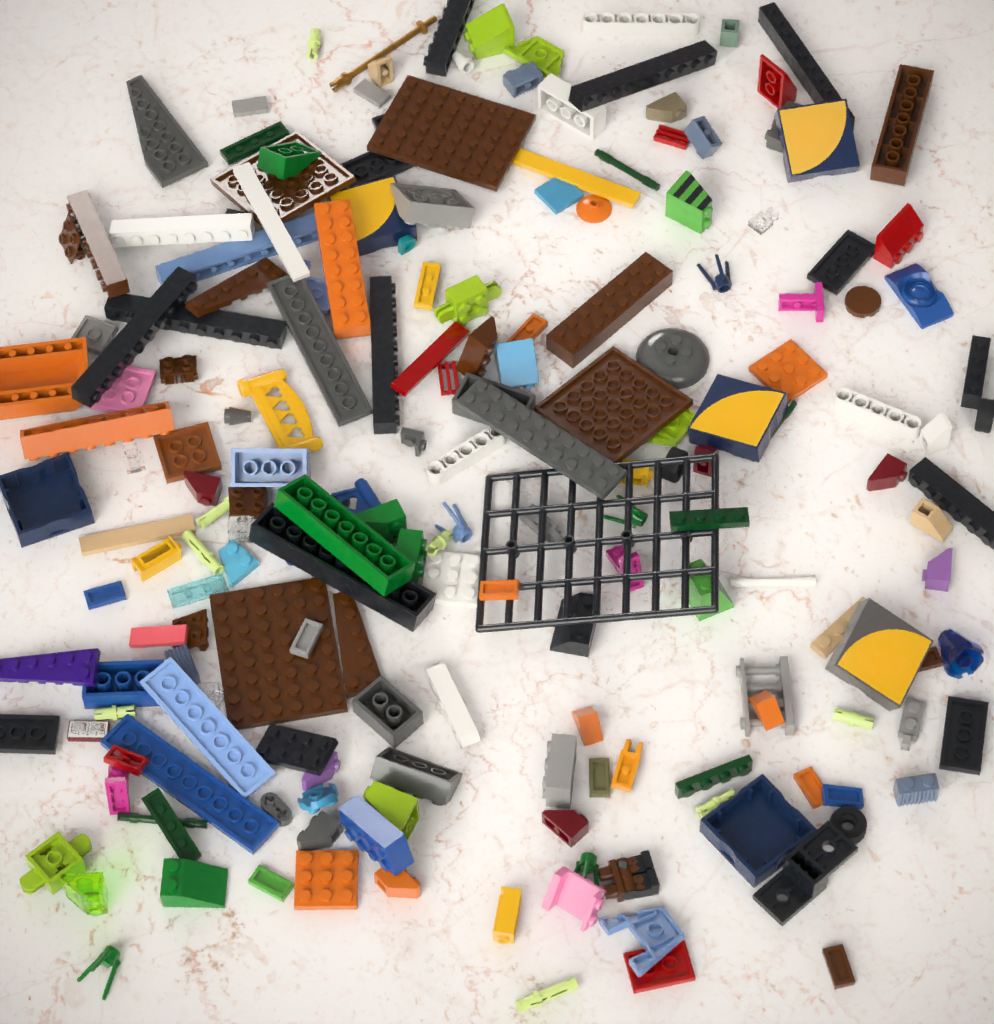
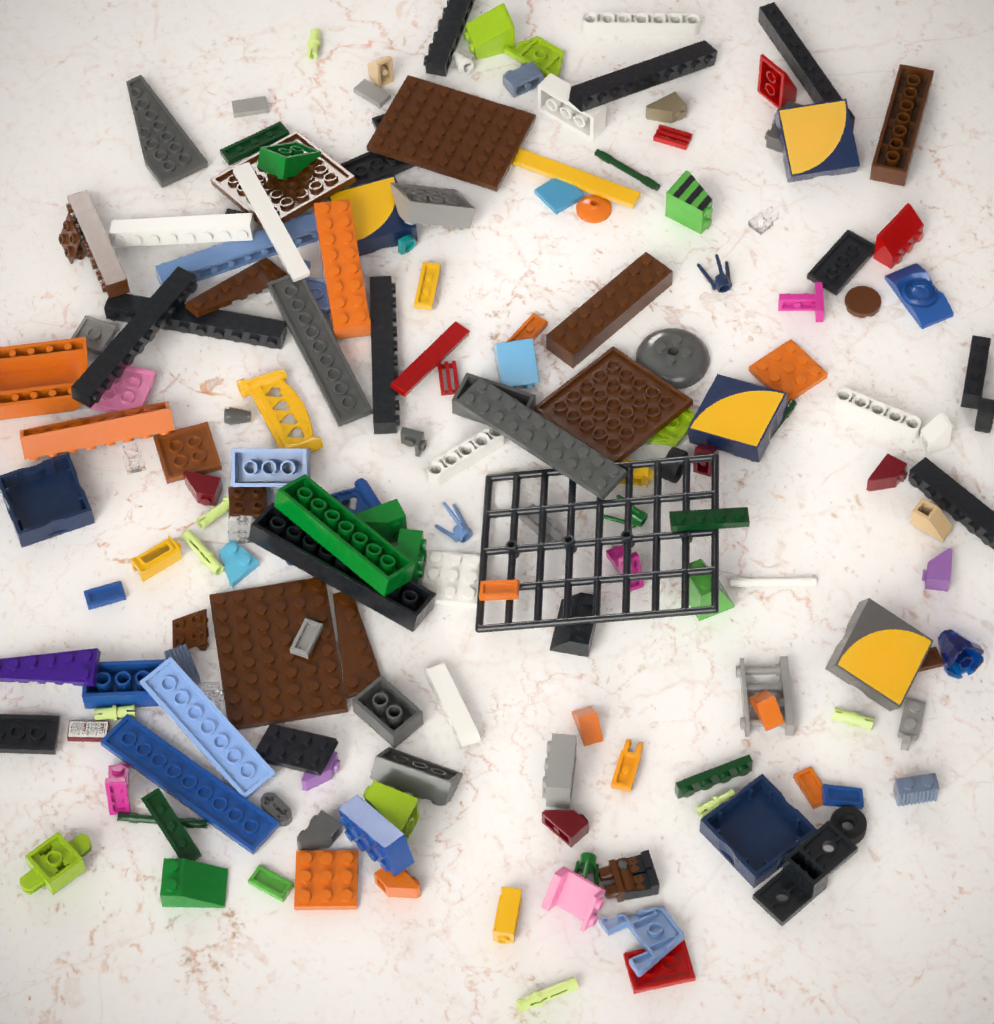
clear neon green slope [61,872,108,916] -> none
green plant [77,945,121,1000] -> none
tan tile [79,514,196,556] -> none
red tile [103,744,149,776] -> none
coral tile [129,624,189,648] -> none
reddish brown hinge [159,355,198,385] -> none
clear light blue tile [167,573,229,609] -> none
dark azure plate [297,783,339,814] -> none
pearl gold bar [329,15,437,92] -> none
yellowish green pin [425,530,453,556] -> none
lime brick [433,275,502,325] -> none
reddish brown slope [456,316,498,377] -> none
olive tile [589,758,610,798] -> none
sand blue brick [683,116,722,159] -> none
sand green slope [720,19,740,47] -> none
tan plate [810,596,866,659] -> none
reddish brown tile [822,944,856,989] -> none
black plate [939,696,989,775] -> none

